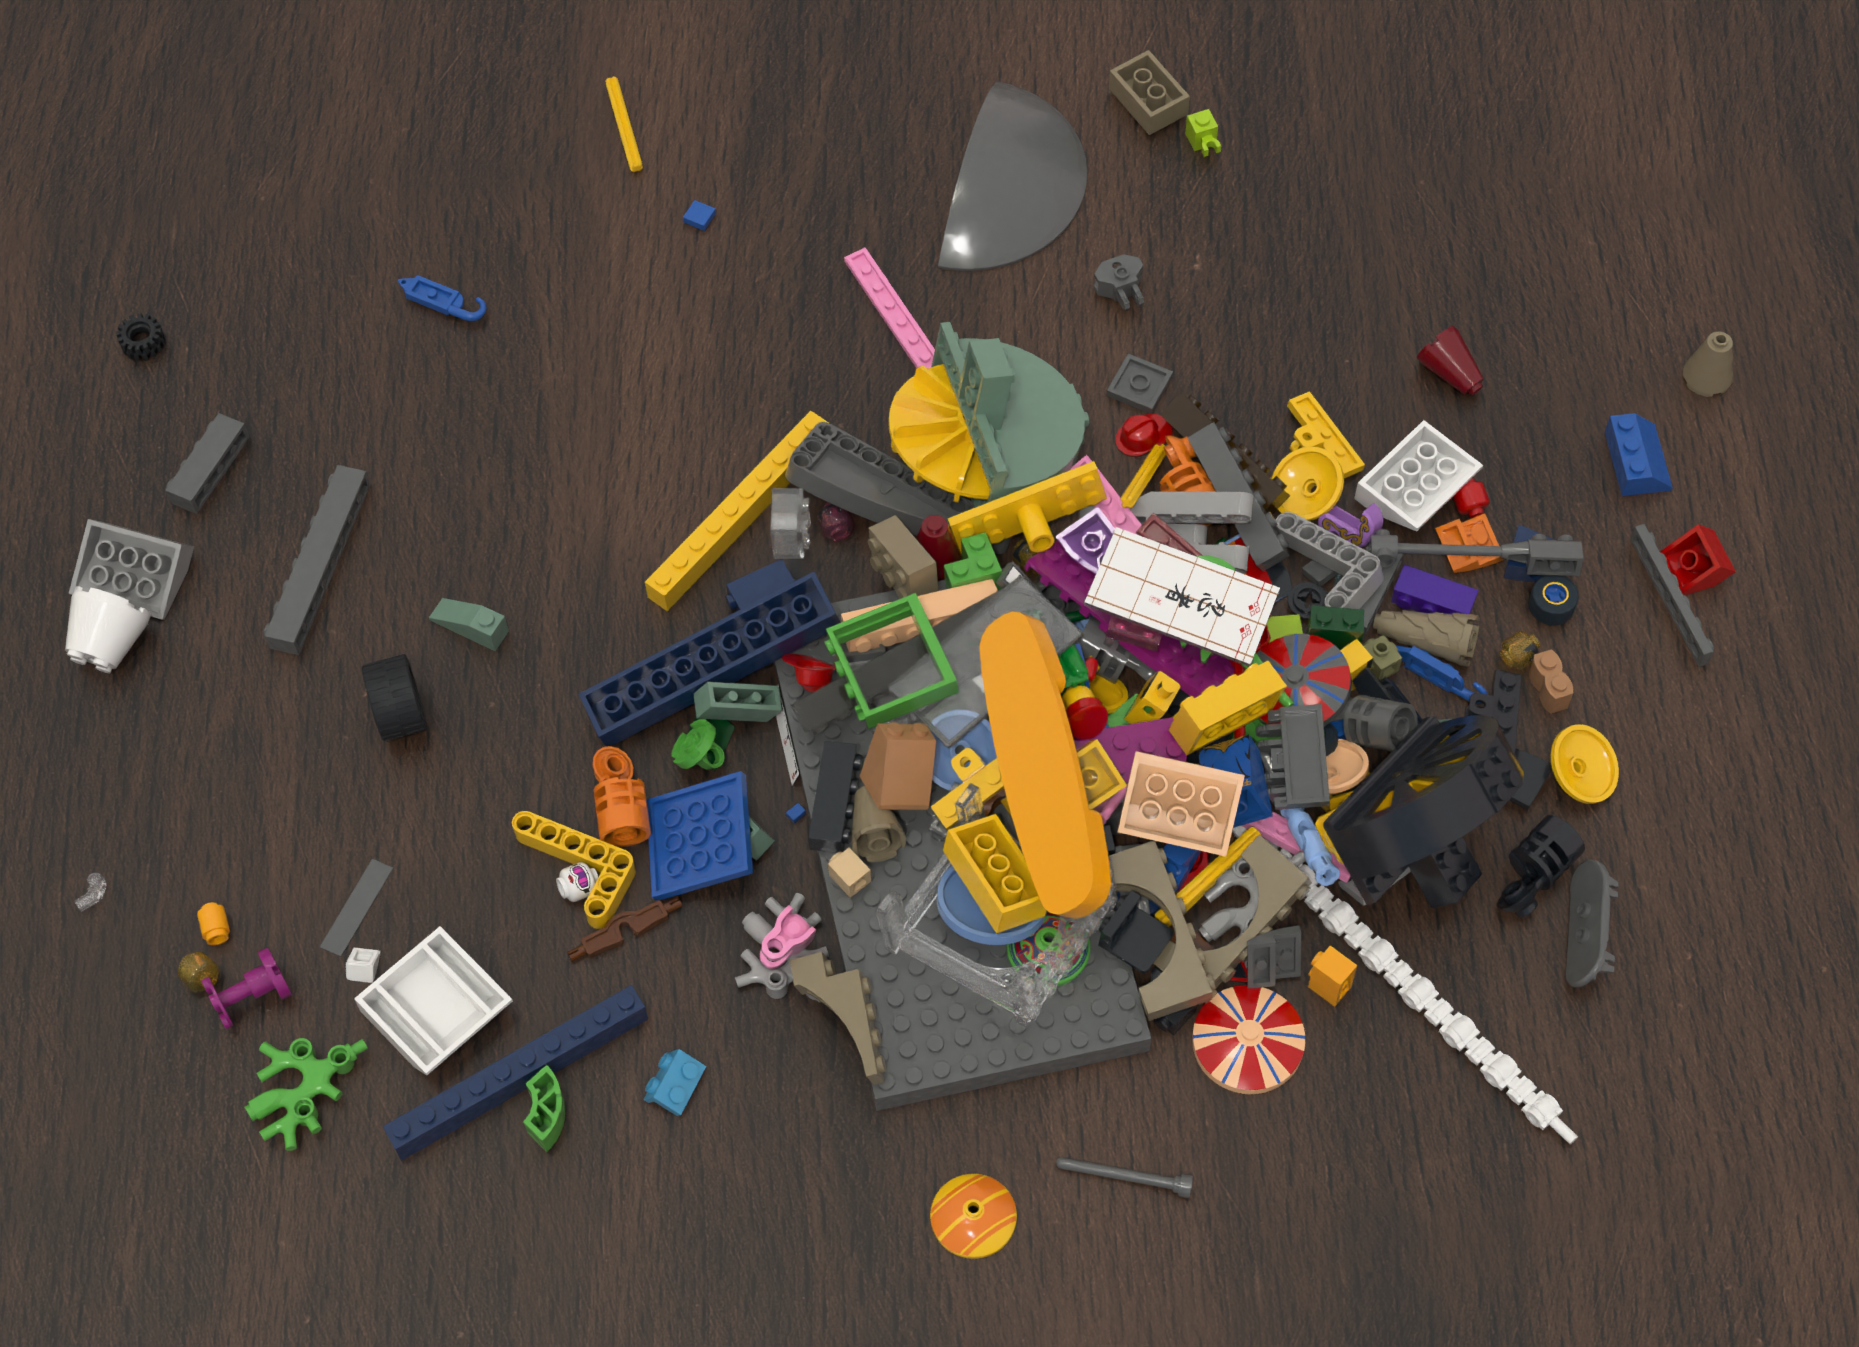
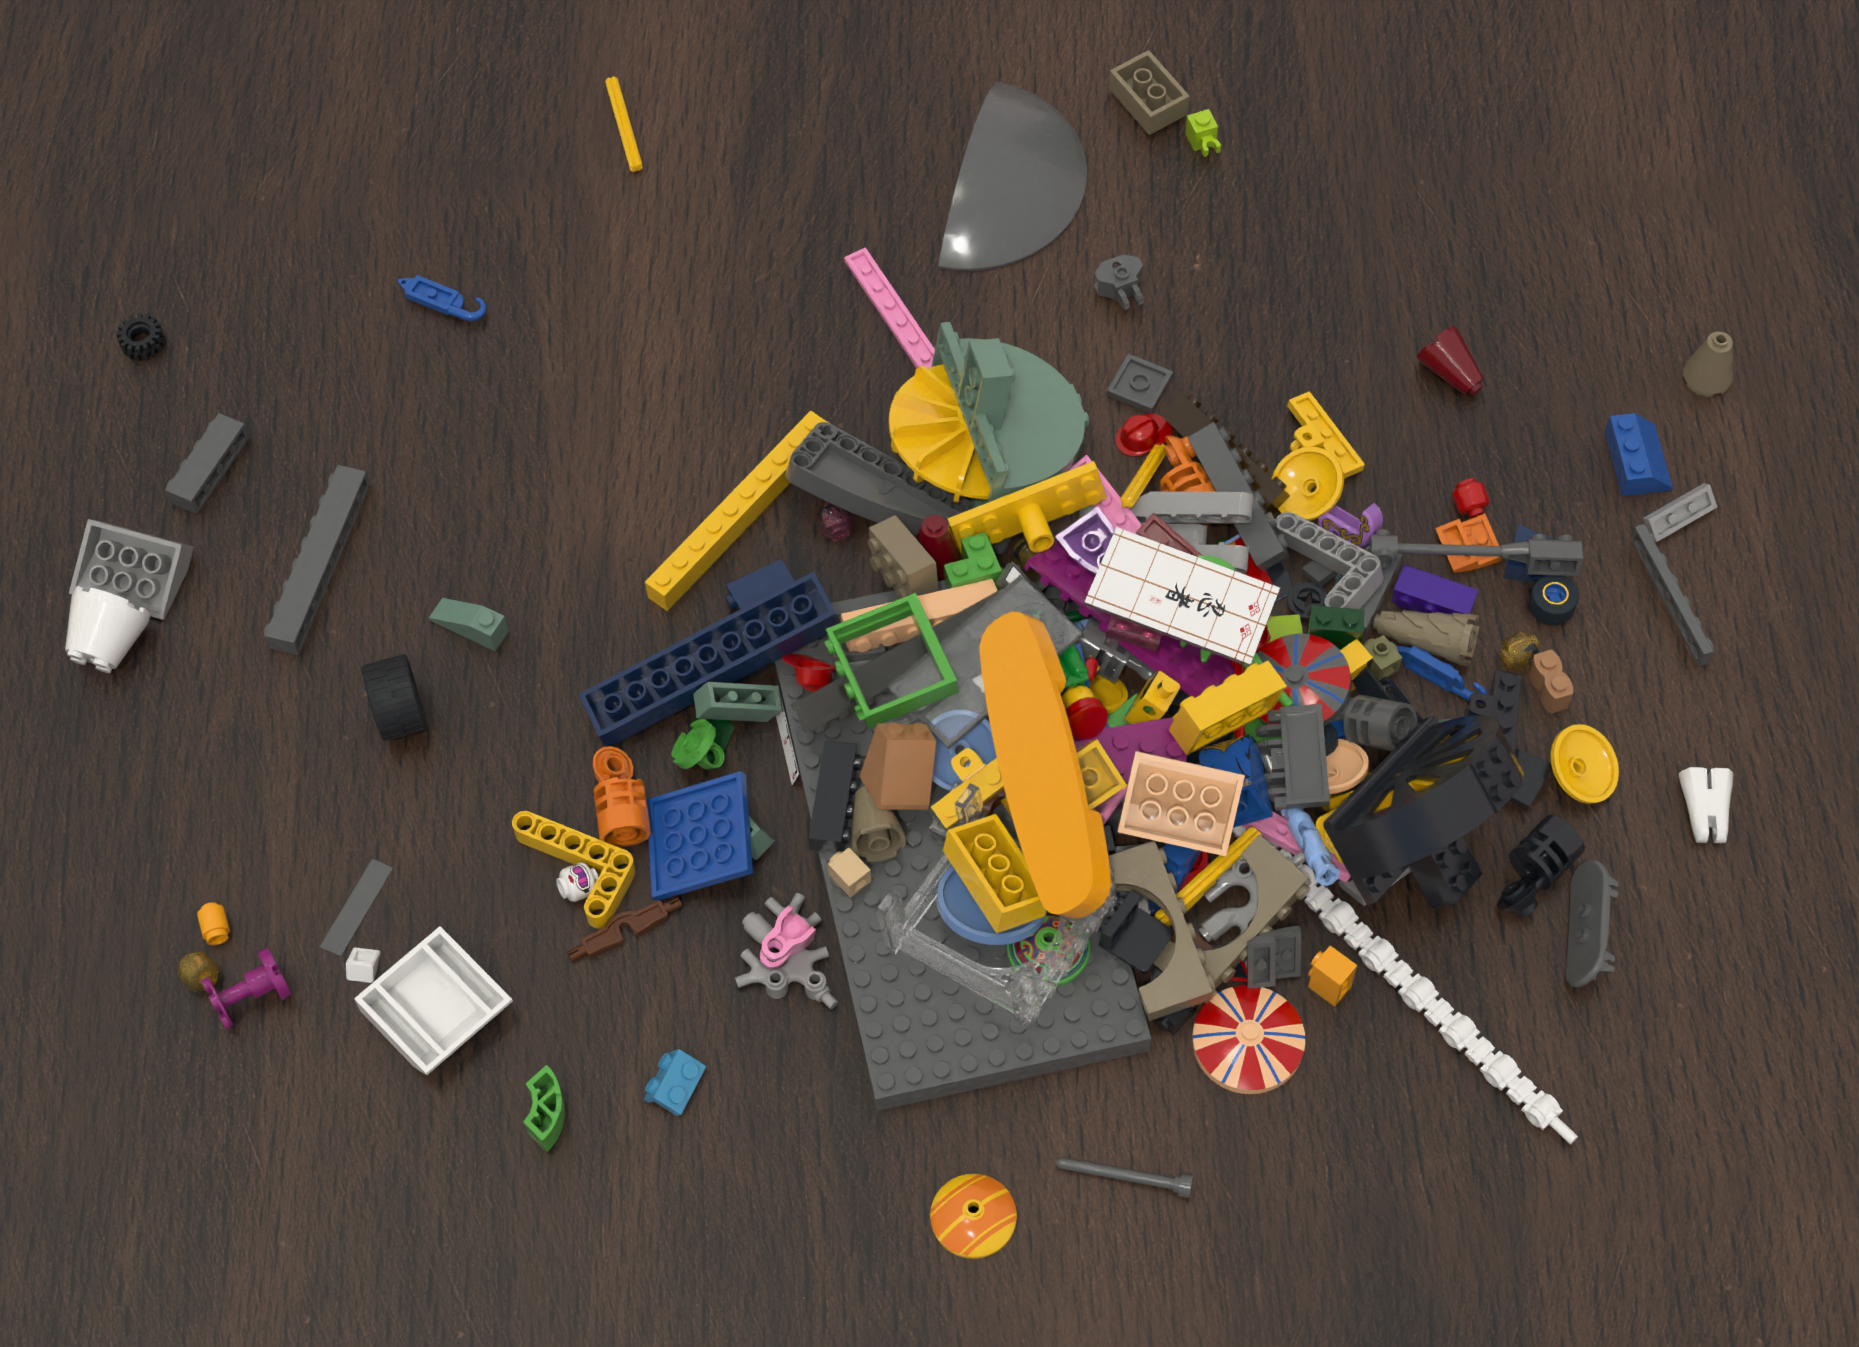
clear arm [74,873,106,912] -> none
bright green plant [244,1038,368,1151] -> none
dark blue brick [382,985,648,1161] -> none
blue tile [683,200,716,231] -> none
clear brick [770,488,810,559] -> none
blue piece [785,803,806,823] -> none
dark tan arch [790,952,887,1085] -> none
white slope [1354,420,1483,531] -> none
red slope [1660,524,1736,595] -> none
none -> light grey plate [1643,483,1717,542]
none -> white piece [1679,767,1733,843]

